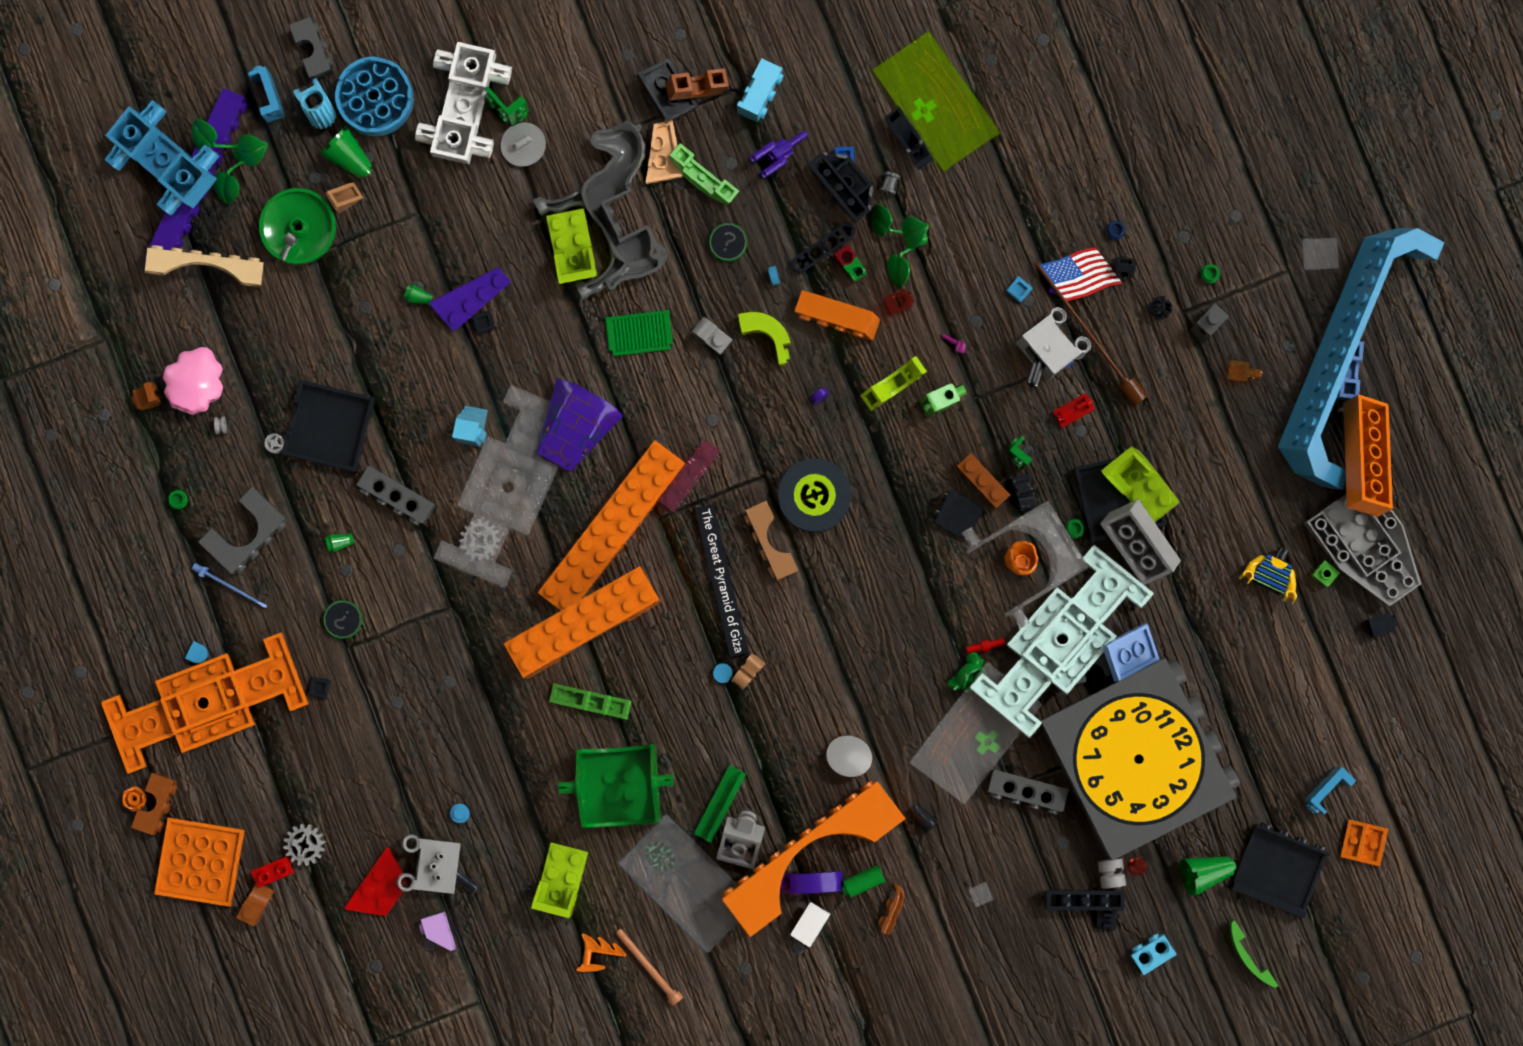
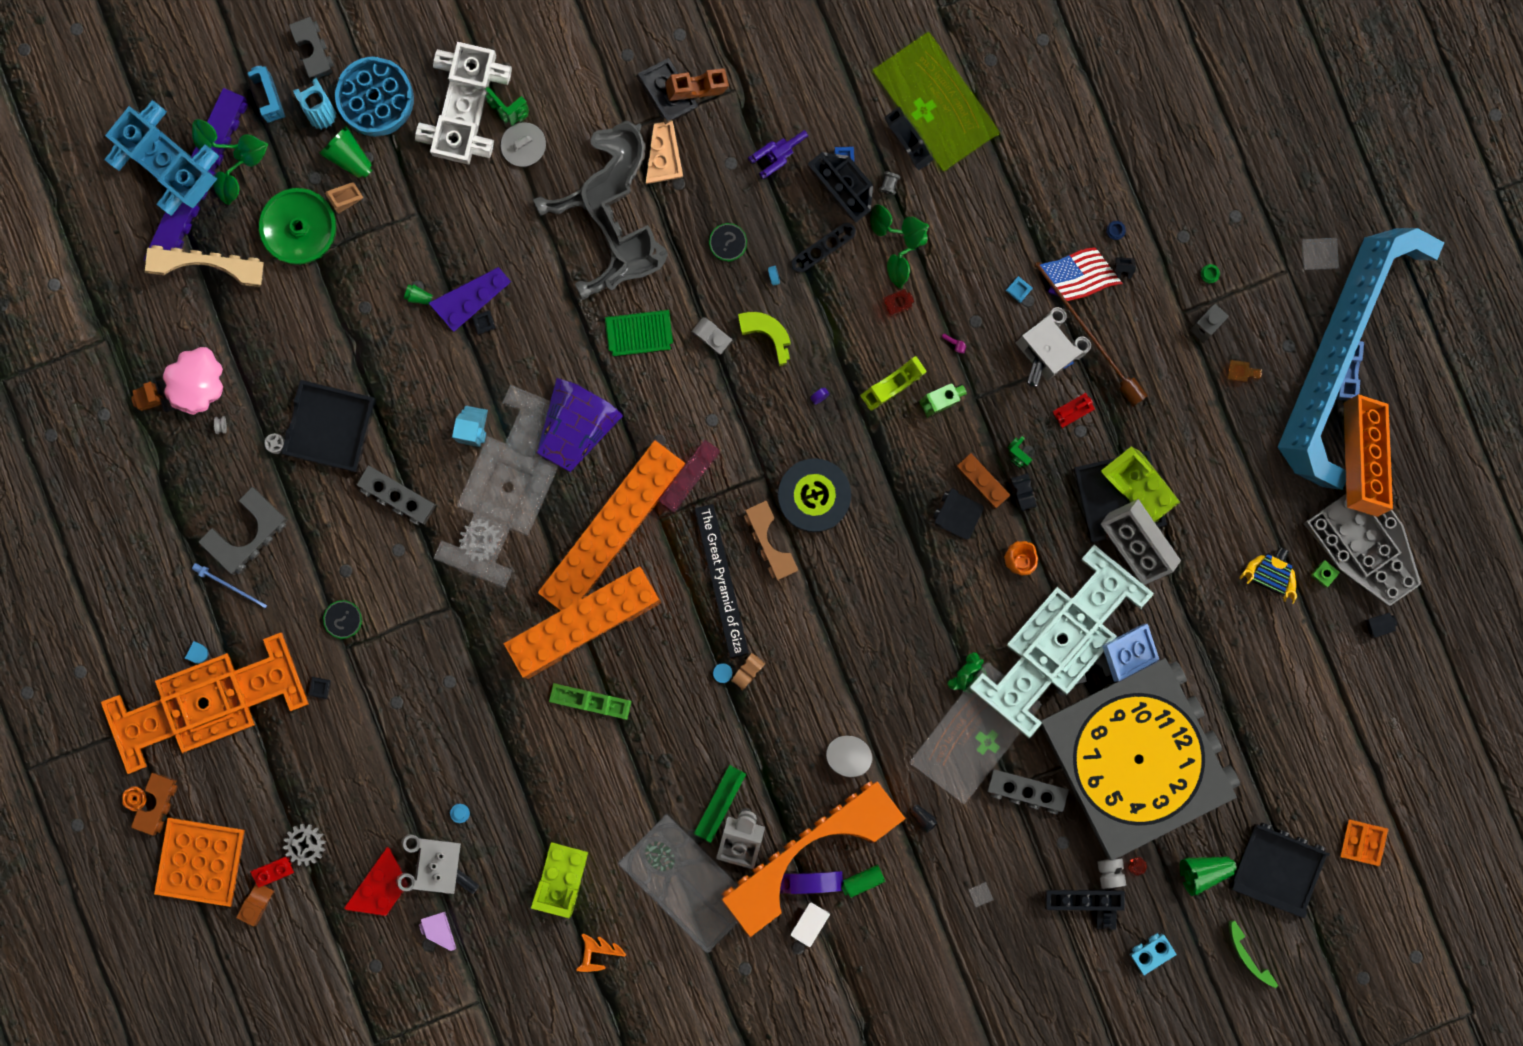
green plate [168,490,188,509] -> none
flat silver hand [281,233,297,261] -> none
green cone [325,533,354,553] -> none
lime bracket [546,208,597,284] -> none
green piece [558,744,674,829] -> none
nougat piece [616,929,683,1007] -> none
bright green slope [669,143,739,205] -> none
medium azure wedge [737,58,784,123] -> none
orange wedge [794,290,880,341] -> none
leg [833,244,867,283] -> none
dark orange piece [878,883,904,935] -> none
clear piece [962,501,1089,629] -> none
red bar [966,638,1005,654] -> none
green plate [1065,519,1085,538] -> none
black gear [1148,296,1172,320] -> none
dark azure panel [1304,767,1356,814] -> none

